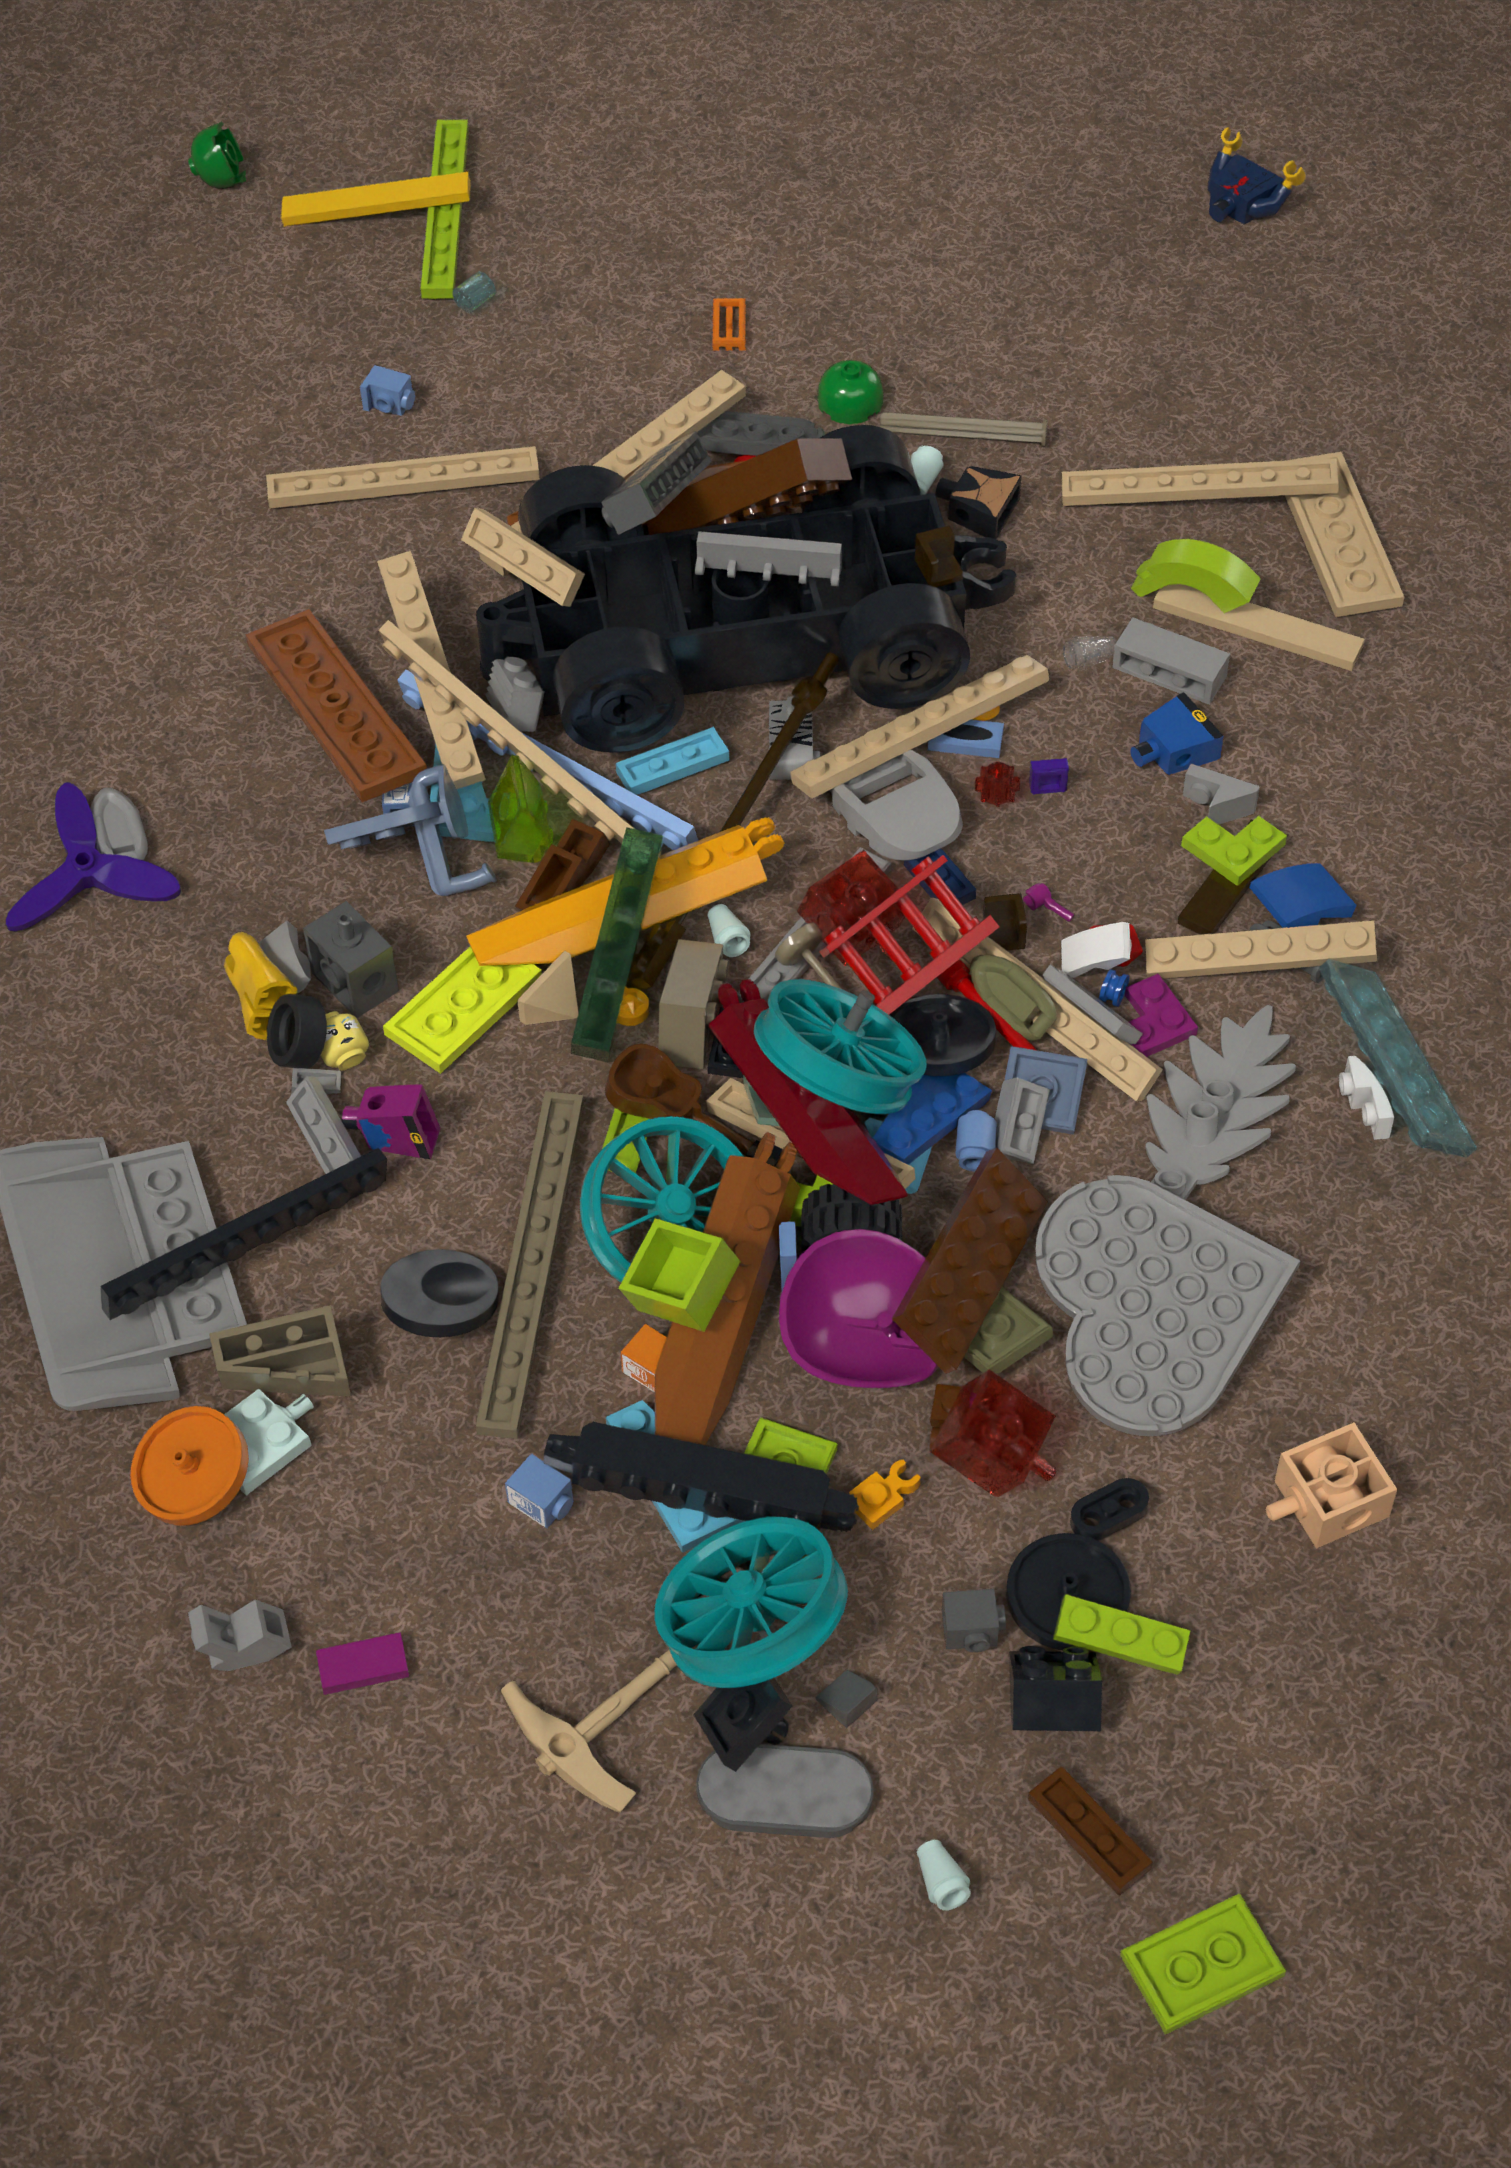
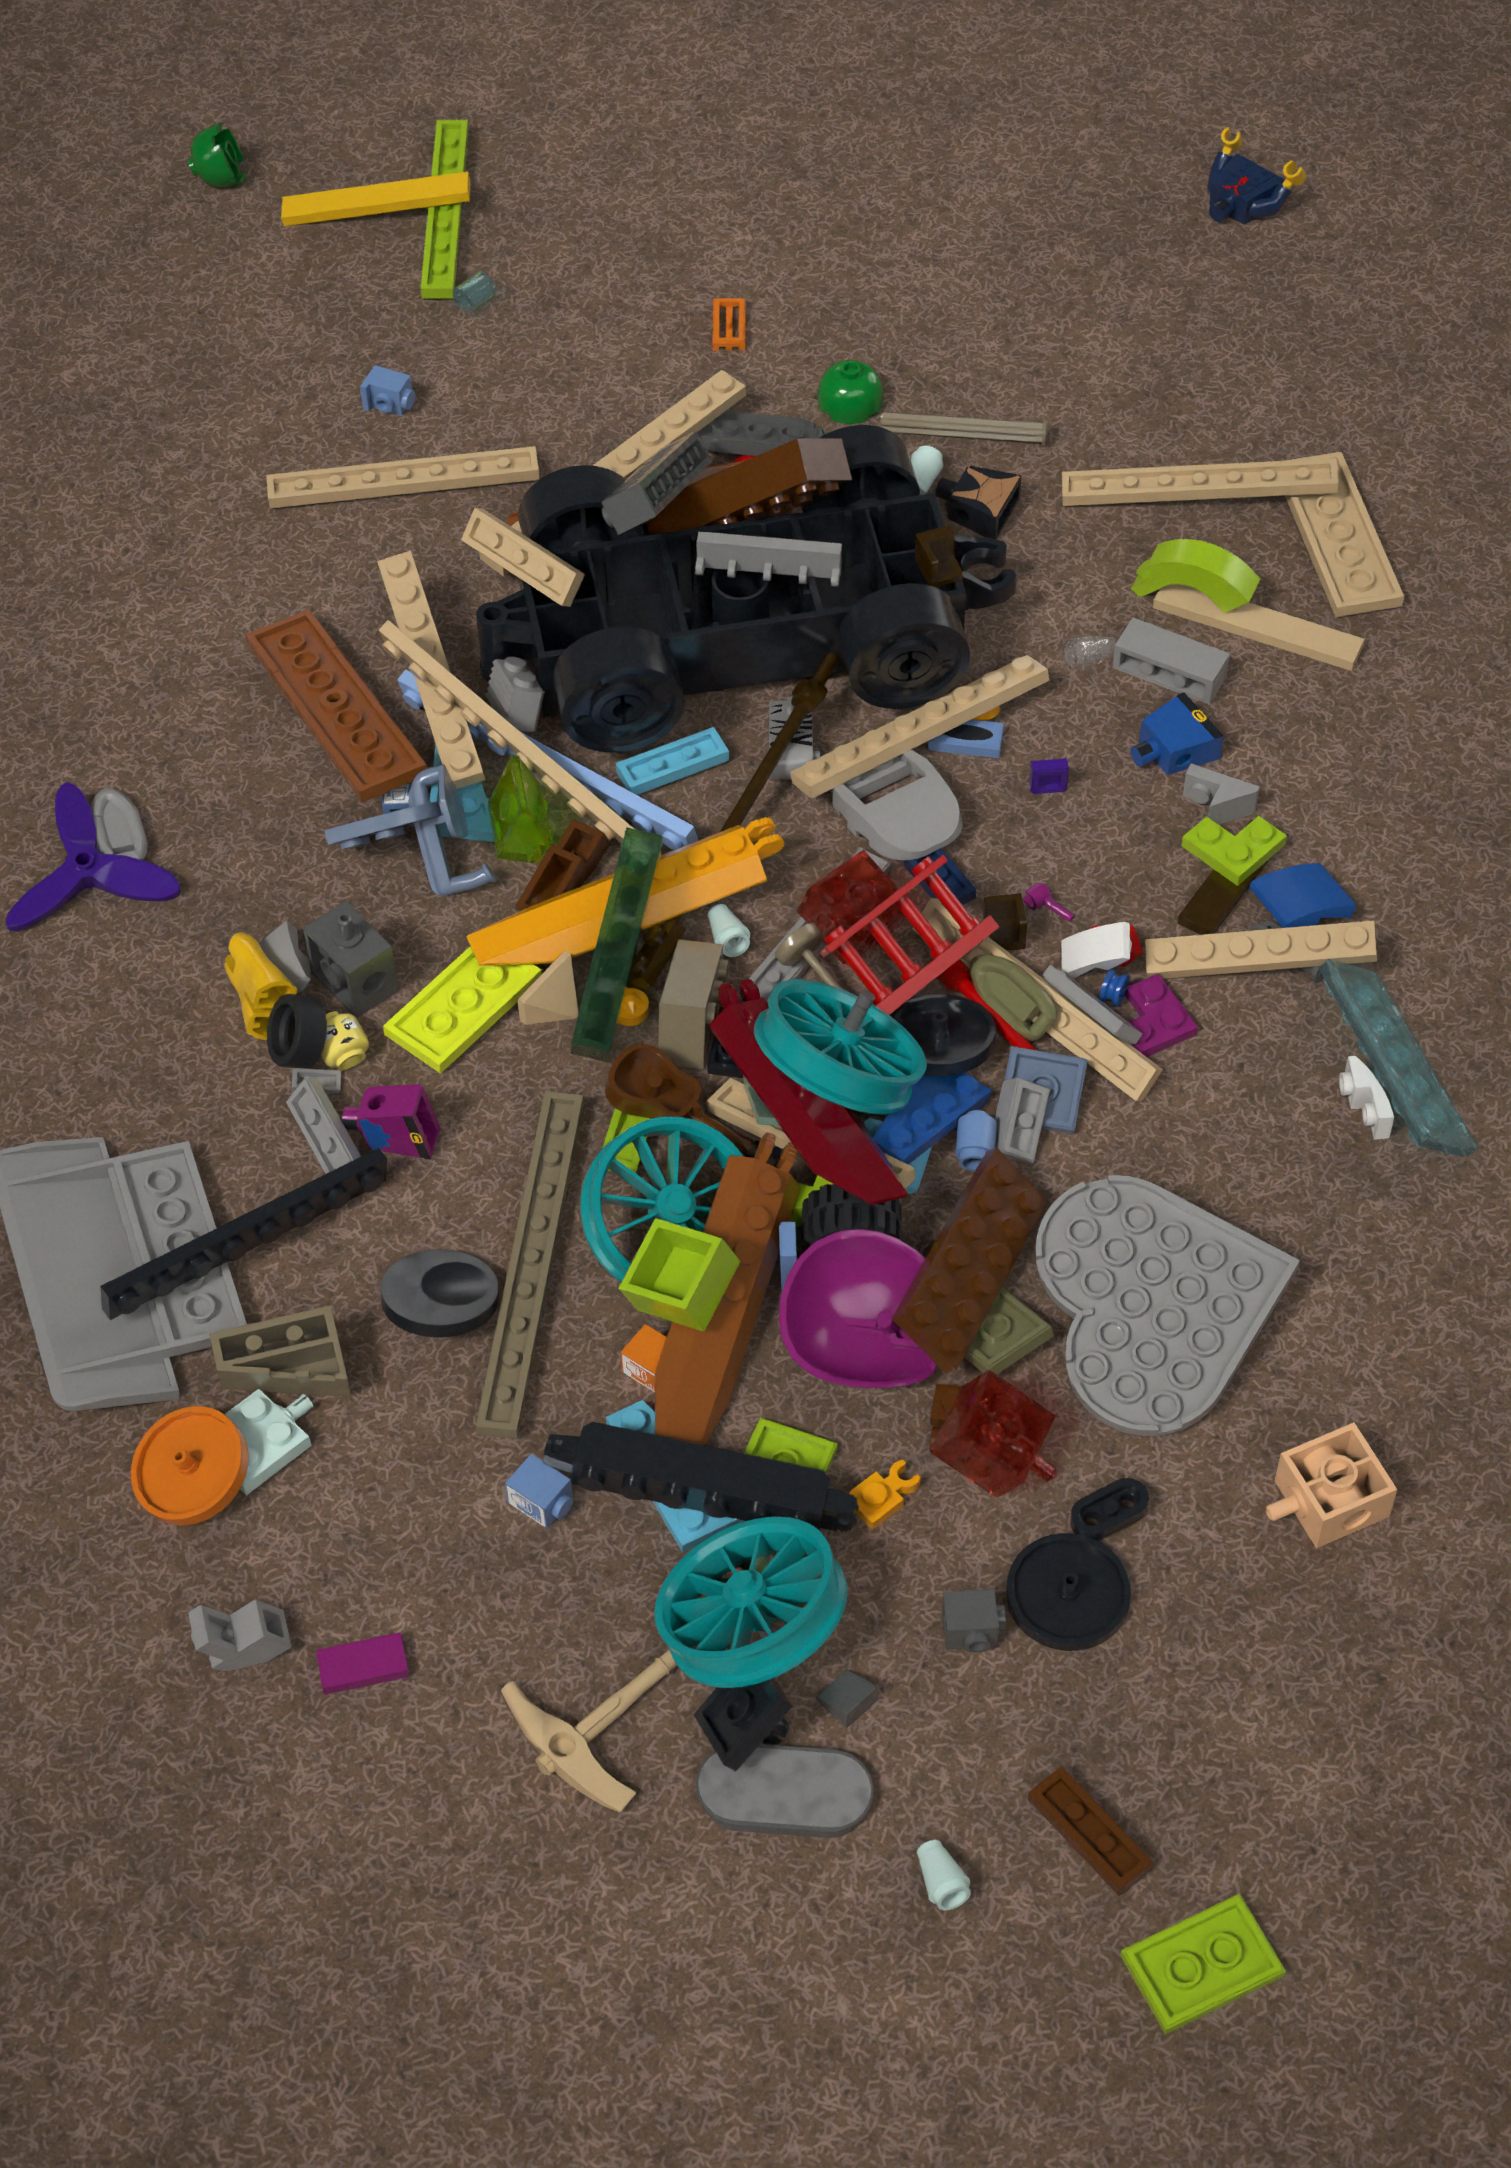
clear red gear [975,761,1021,807] -> none
black slope [1009,1646,1102,1731] -> none
lime plate [1053,1595,1190,1675] -> none
light grey plant [1146,1005,1296,1200] -> none

